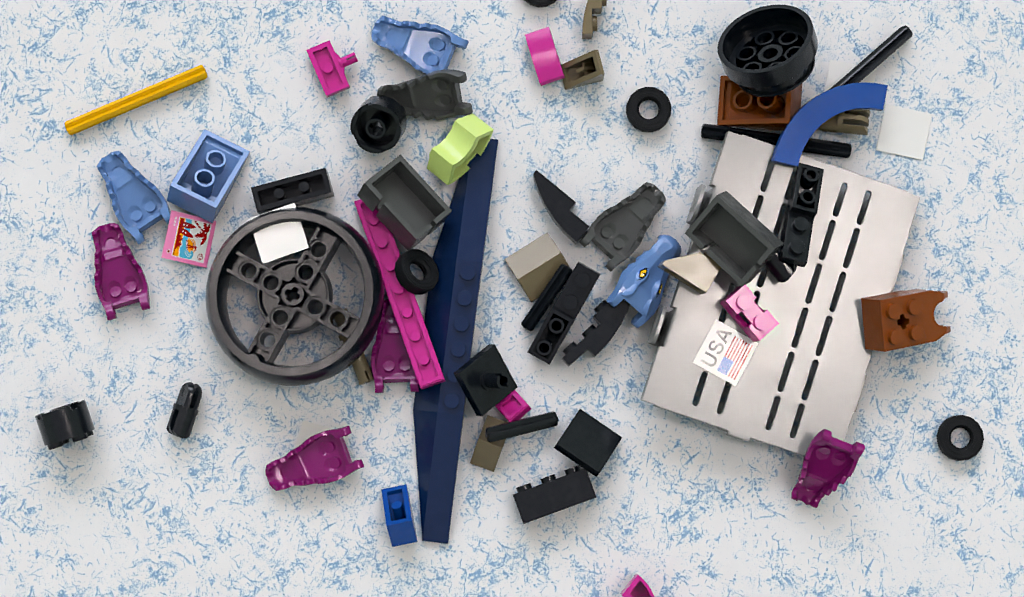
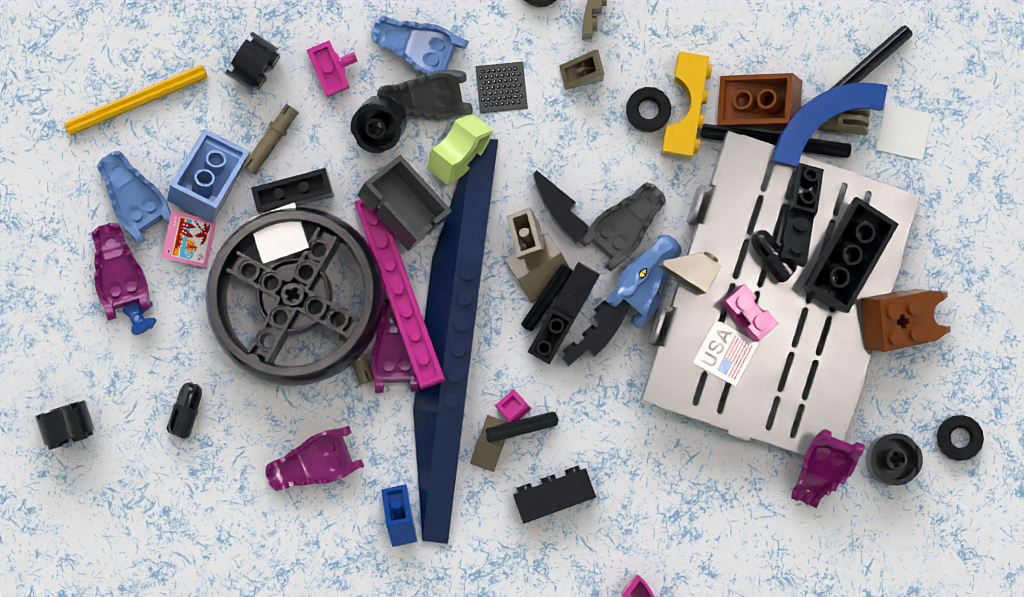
black tyre [395,249,439,295] -> none
black tile [453,344,517,416] -> none
dark pink slope [525,27,565,86] -> none
black tile [554,409,622,477] -> none
dark grey piece [685,191,784,286] -> none
black wheel [717,4,818,97] -> none
none -> blue piece [123,301,157,335]
none -> black brick [225,32,281,91]
none -> dark tan pin [243,104,299,175]
none -> dark grey sticker [475,61,528,113]
none -> dark tan slope [507,207,545,260]
none -> yellow arch [661,51,713,160]
none -> black brick [803,197,899,313]
none -> black brick [866,433,923,485]

